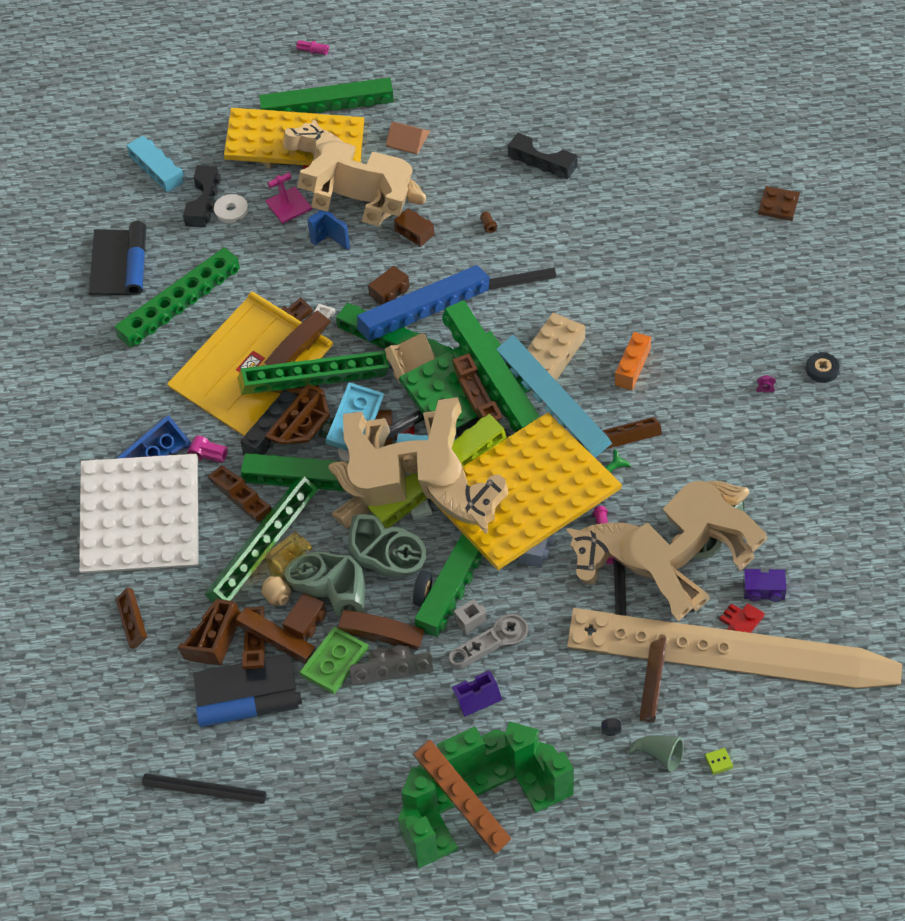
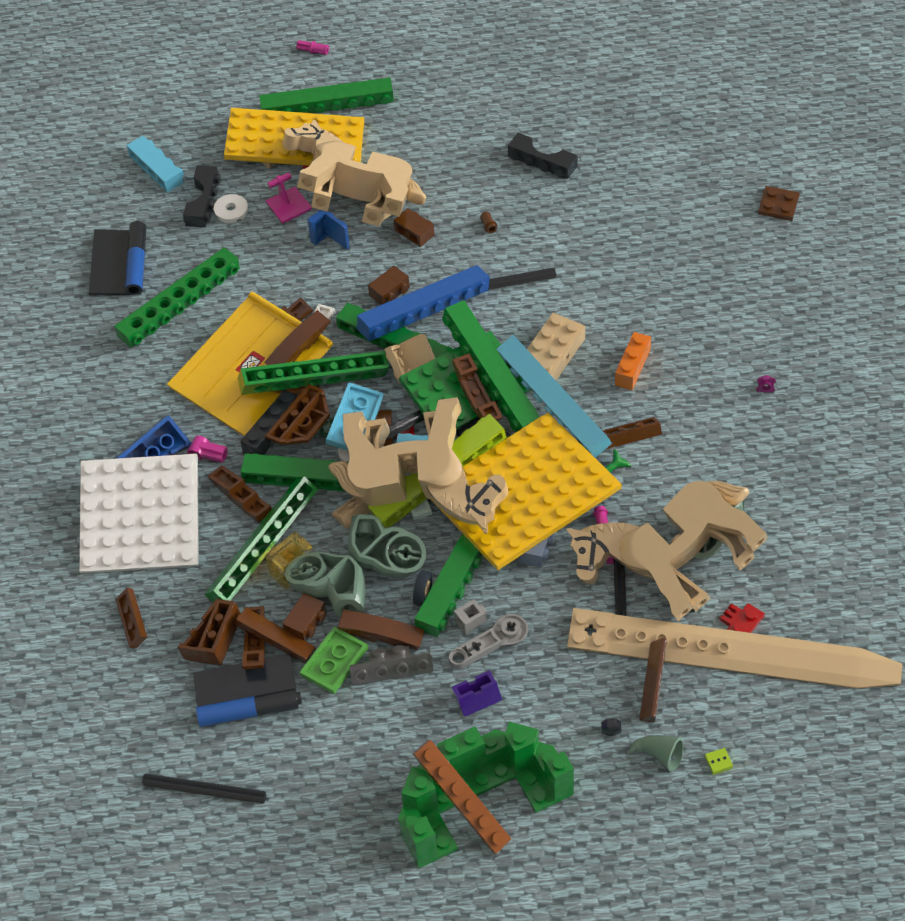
tan head [261,576,291,606] -> none
nougat slope [386,122,430,154] -> none
dark purple brick [743,569,786,602] -> none
black bush [806,352,840,383] -> none

